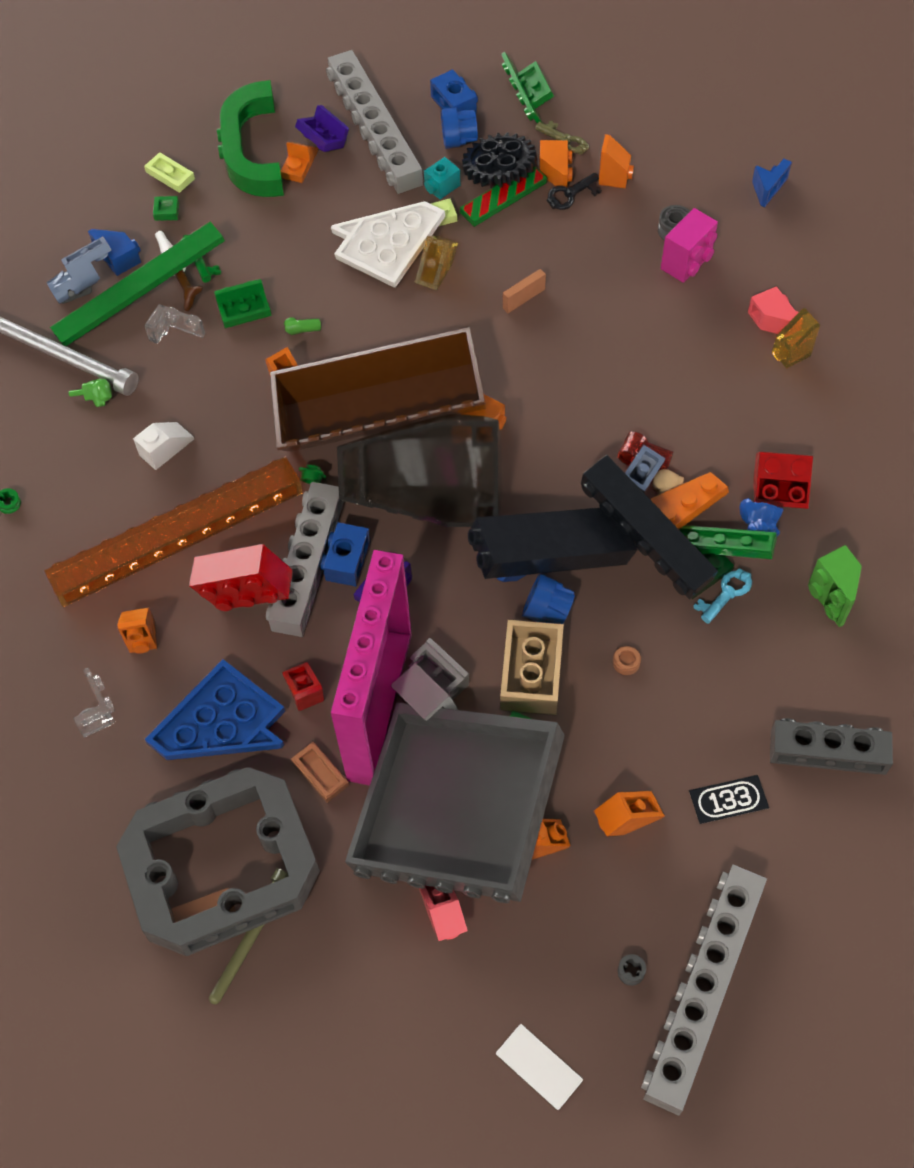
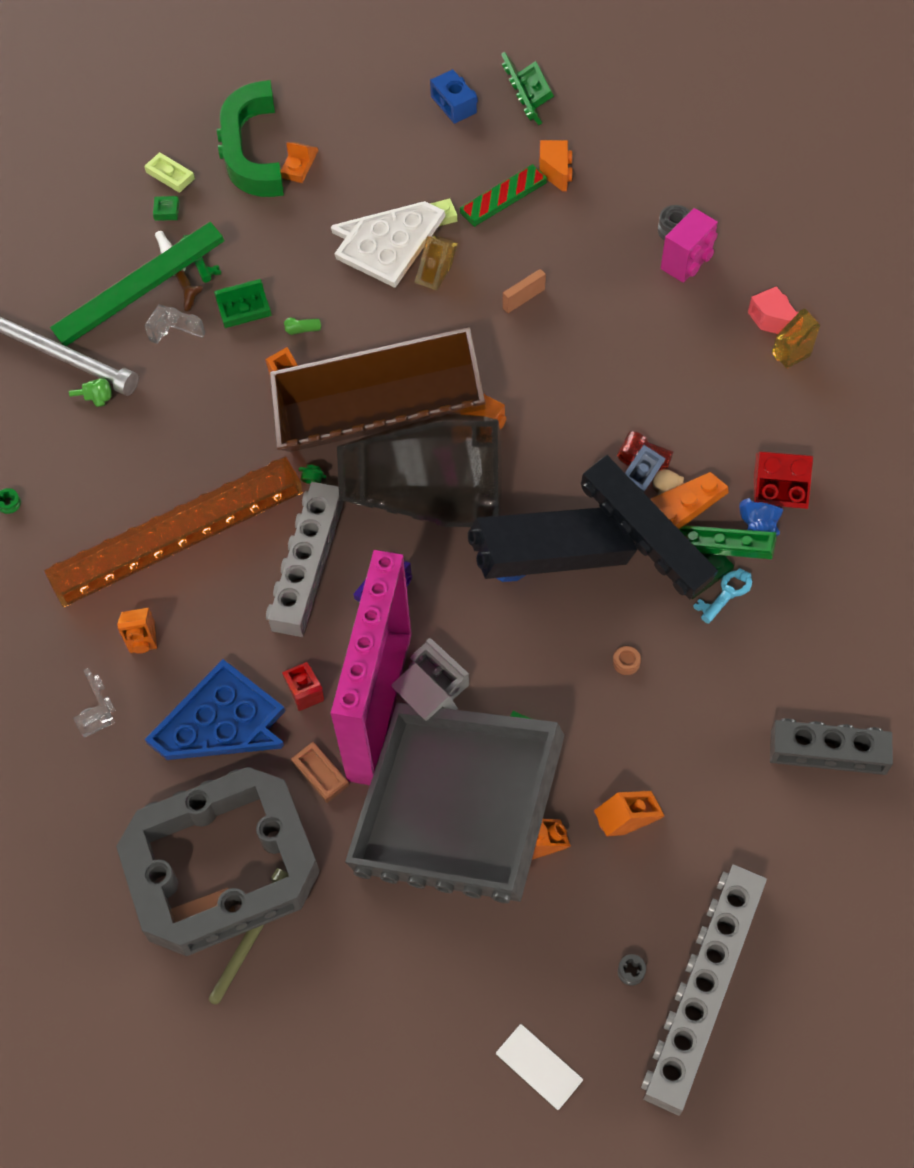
sand blue plate [46,236,112,304] -> none
blue slope [88,229,141,276] -> none
white slope [133,422,194,470] -> none
red brick [189,544,293,611] -> none
dark purple bracket [295,105,349,152] -> none
blue brick [320,522,370,587] -> none
light grey brick [326,50,423,194] -> none
coral slope [419,885,468,941] -> none
teal brick [424,157,461,200] -> none
blue piece [441,107,478,149] -> none
black gear [462,132,537,188] -> none
tan brick [500,620,564,715] -> none
blue piece [522,574,575,624] -> none
olive piece [536,120,589,155] -> none
black piece [546,173,602,210] -> none
orange slope [598,134,634,189] -> none
black sticker [689,775,769,824] -> none
blue slope [752,158,792,207] -> none
bright green slope [808,545,862,627] -> none

